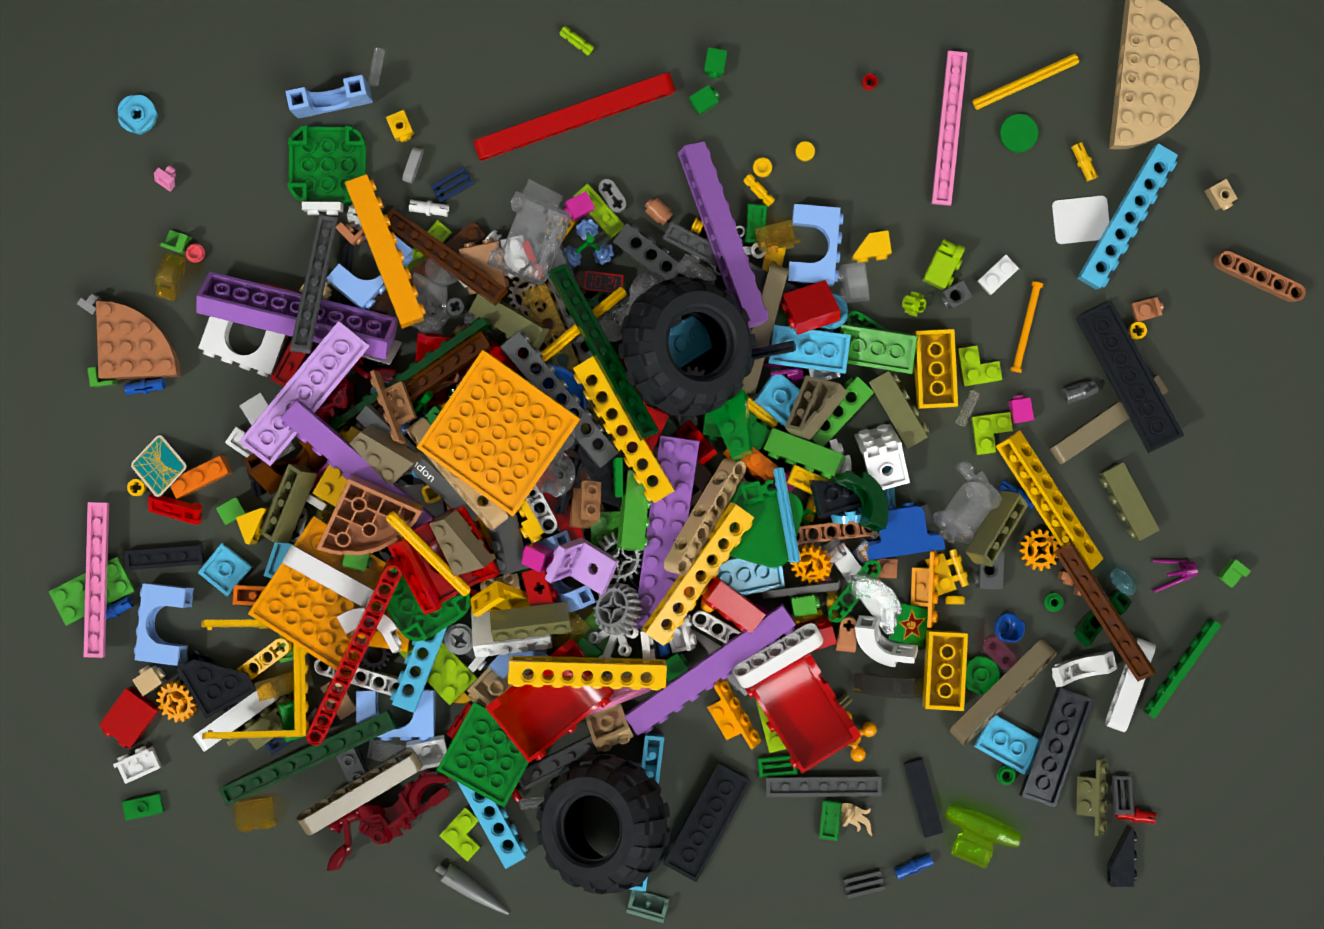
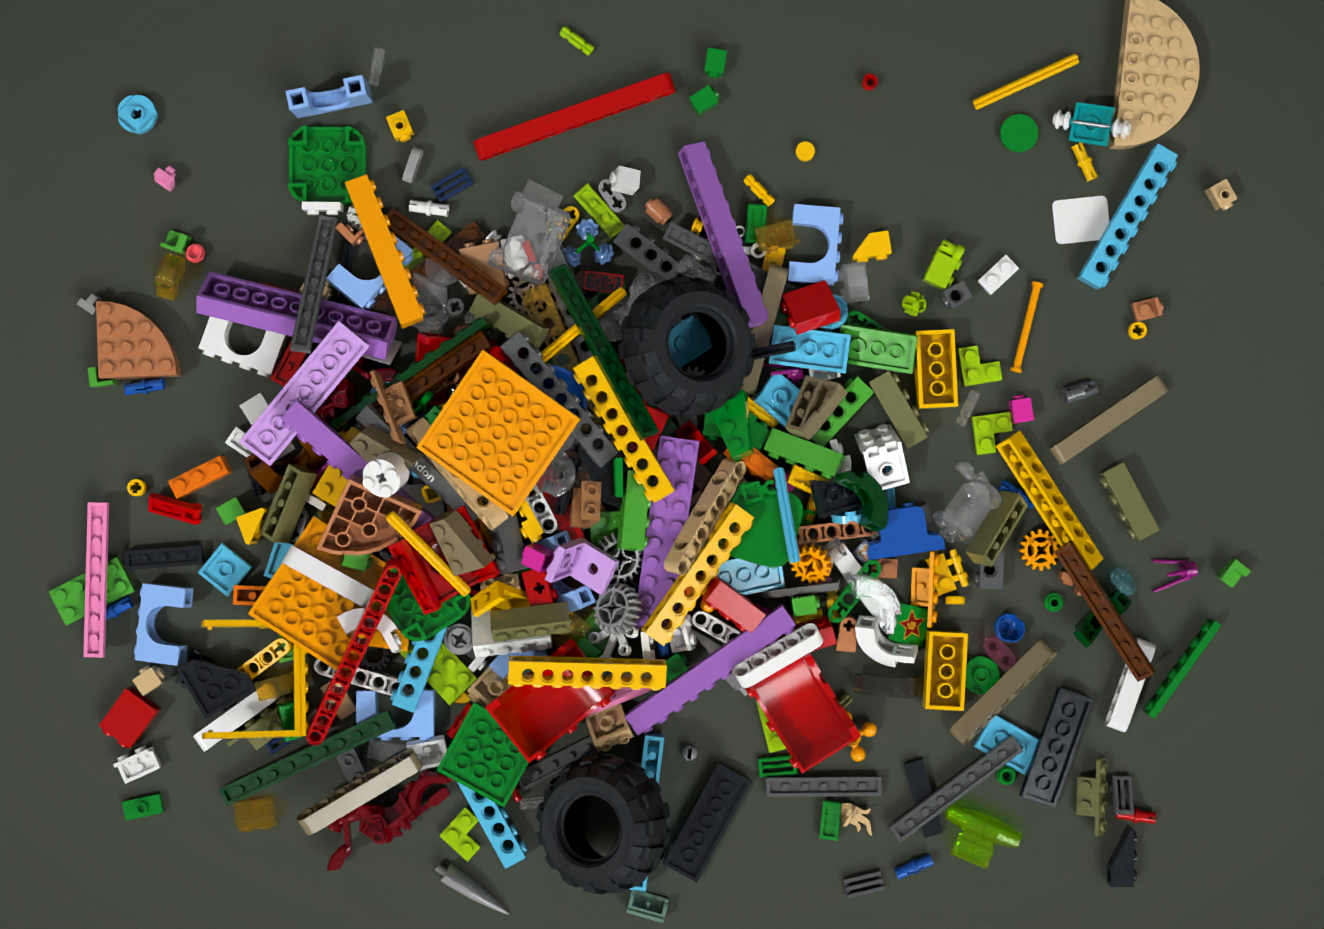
teal sticker [131,435,186,497] -> none
light orange gear [156,680,198,722] -> none
dark pink brick [563,191,595,222] -> none
light orange bracket [707,678,761,749] -> none
yellow tile [753,157,772,178] -> none
bright pink plate [931,51,967,206] -> none
white arch [1052,650,1117,687] -> none
black plate [1076,301,1184,454] -> none
nougat beam [1213,251,1306,302] -> none
none -> white brick [362,452,409,498]
none -> white brick [609,165,641,195]
none -> light grey hinge [682,745,697,761]
none -> dark grey tile [888,734,1023,843]
none -> teal plate [1053,102,1131,147]

